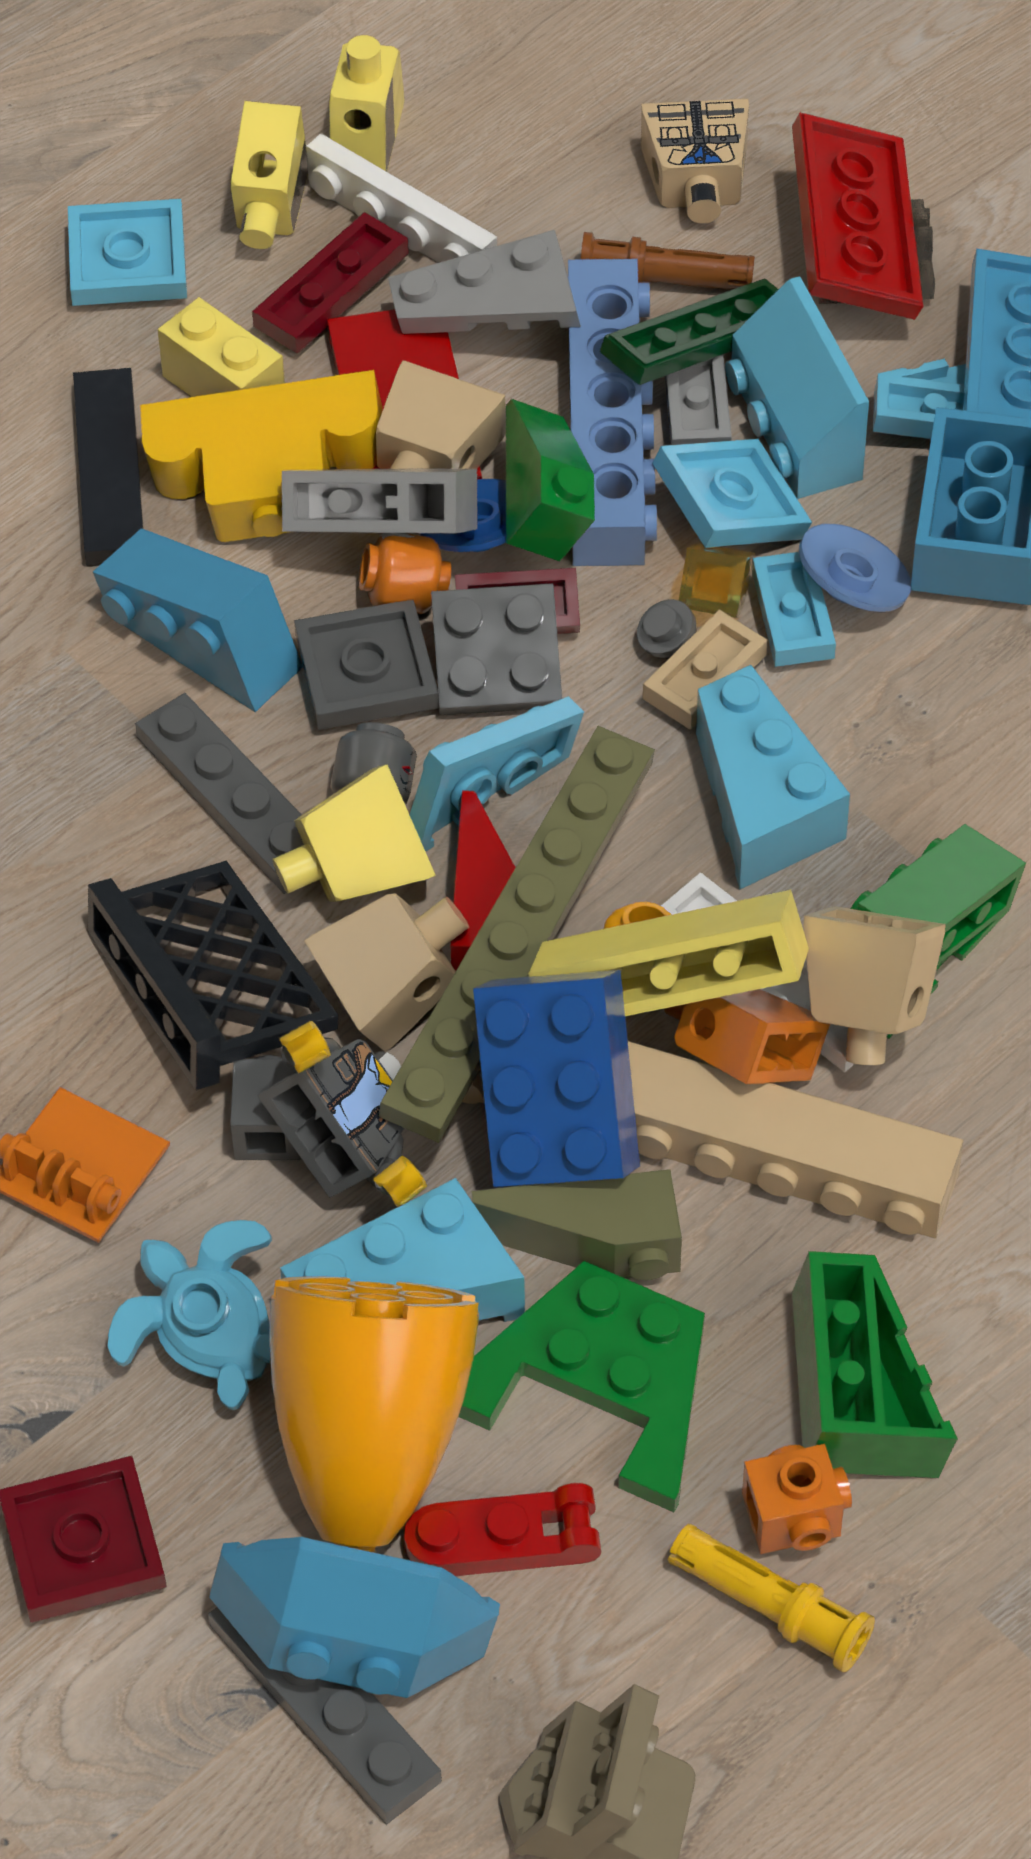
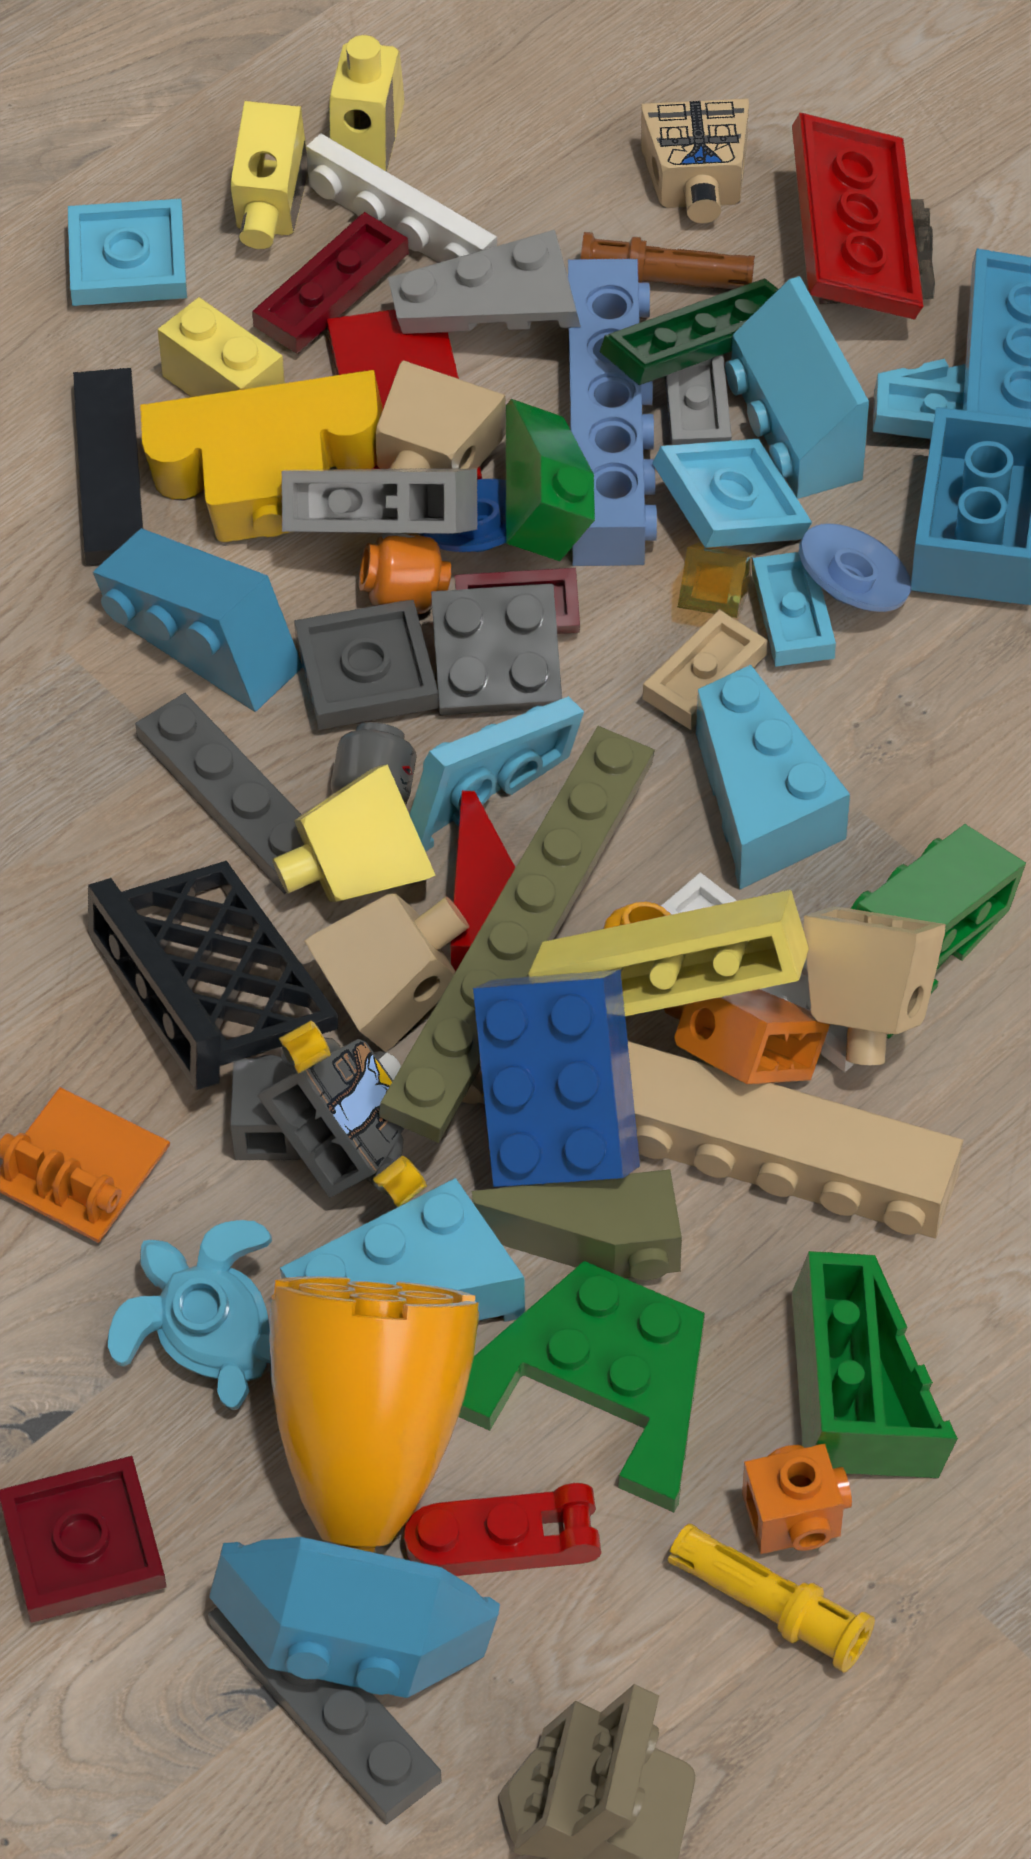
dark grey plate [637,599,697,659] -> none

